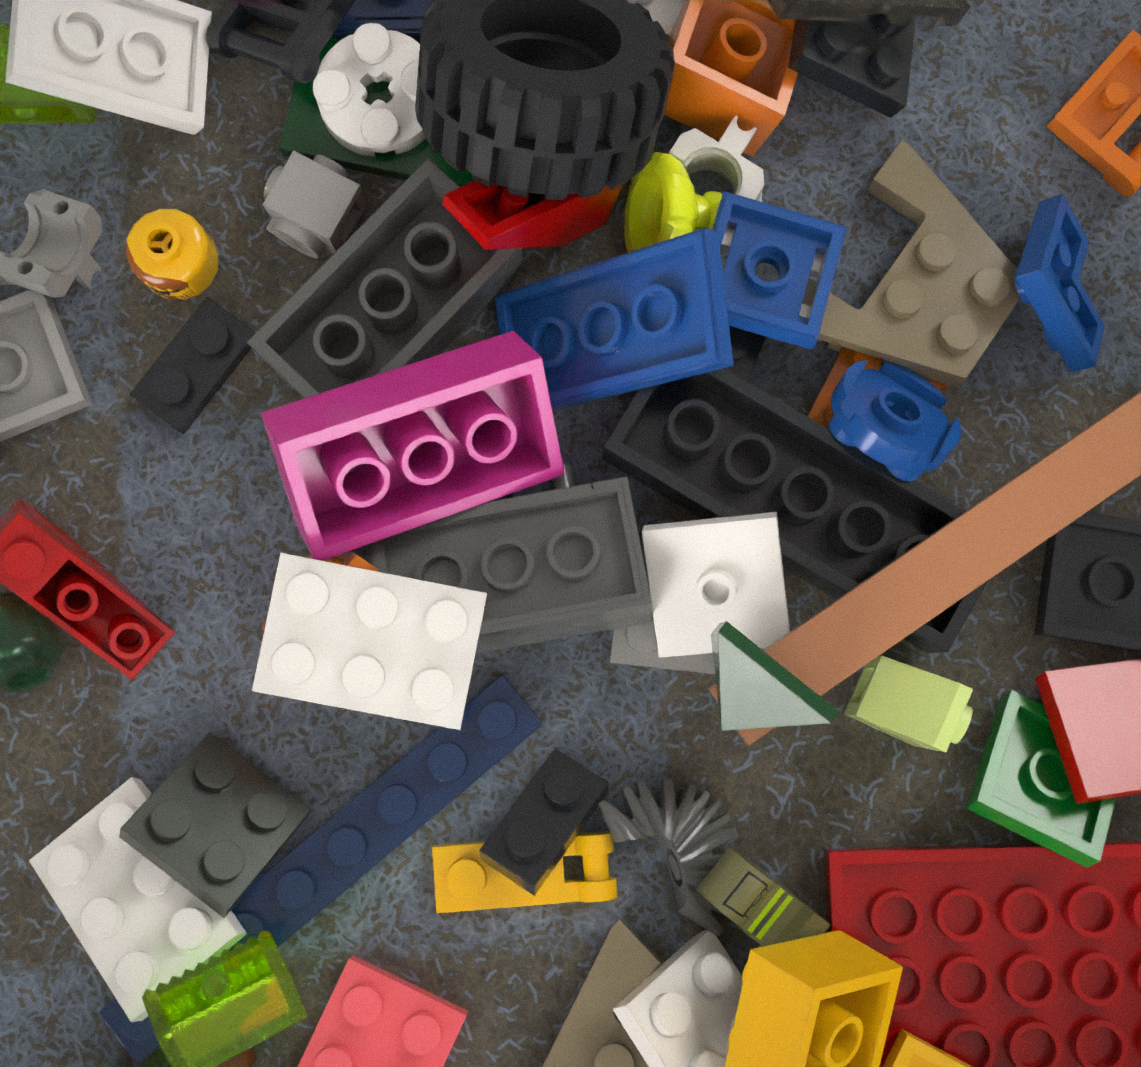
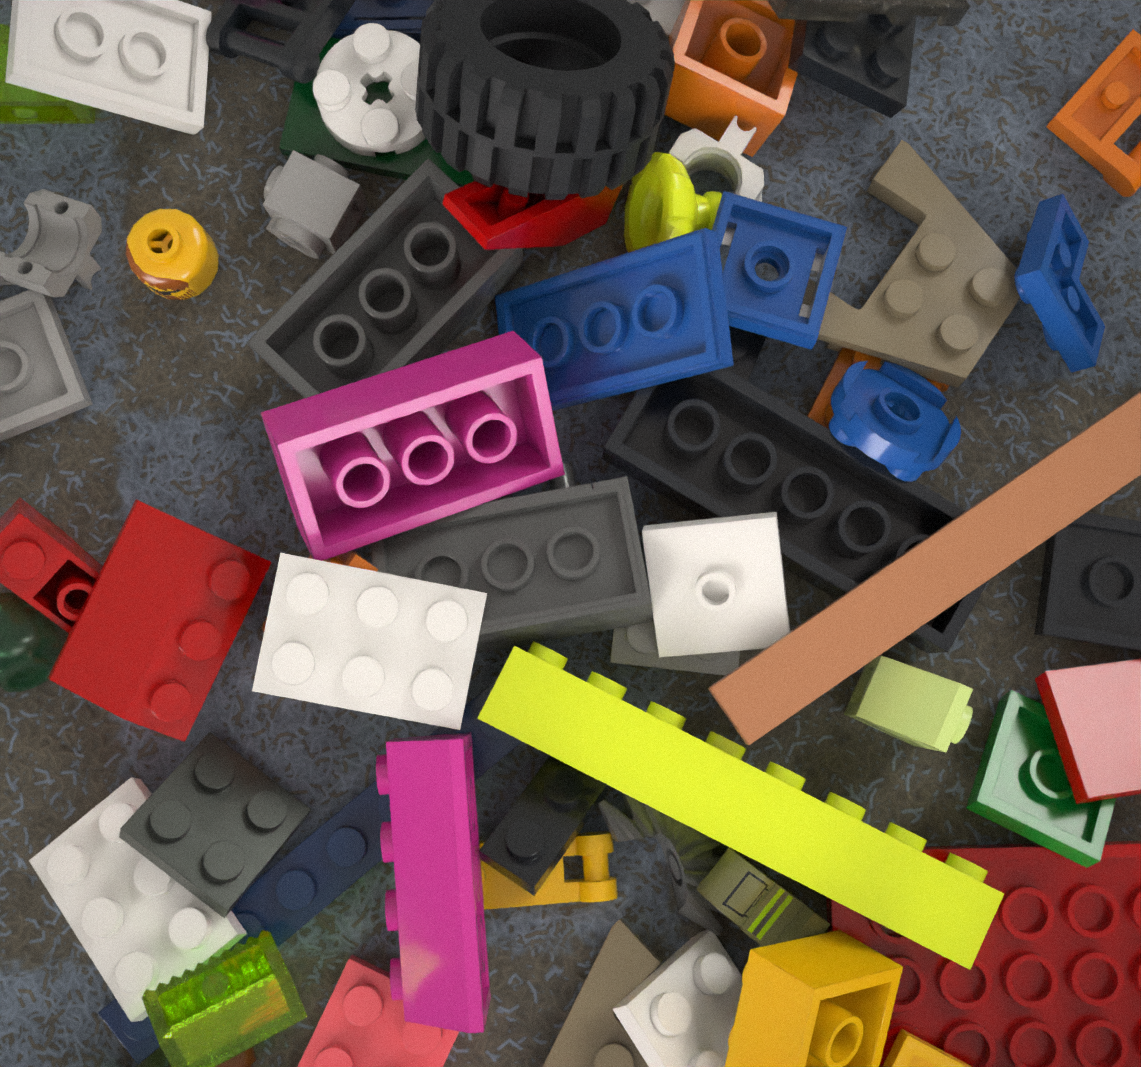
black plate [130,296,256,434] -> none
slope [711,621,839,731] -> none
none -> red slope [48,499,271,742]
none -> dark pink slope [376,732,491,1033]
none -> neon yellow brick [477,641,1004,970]

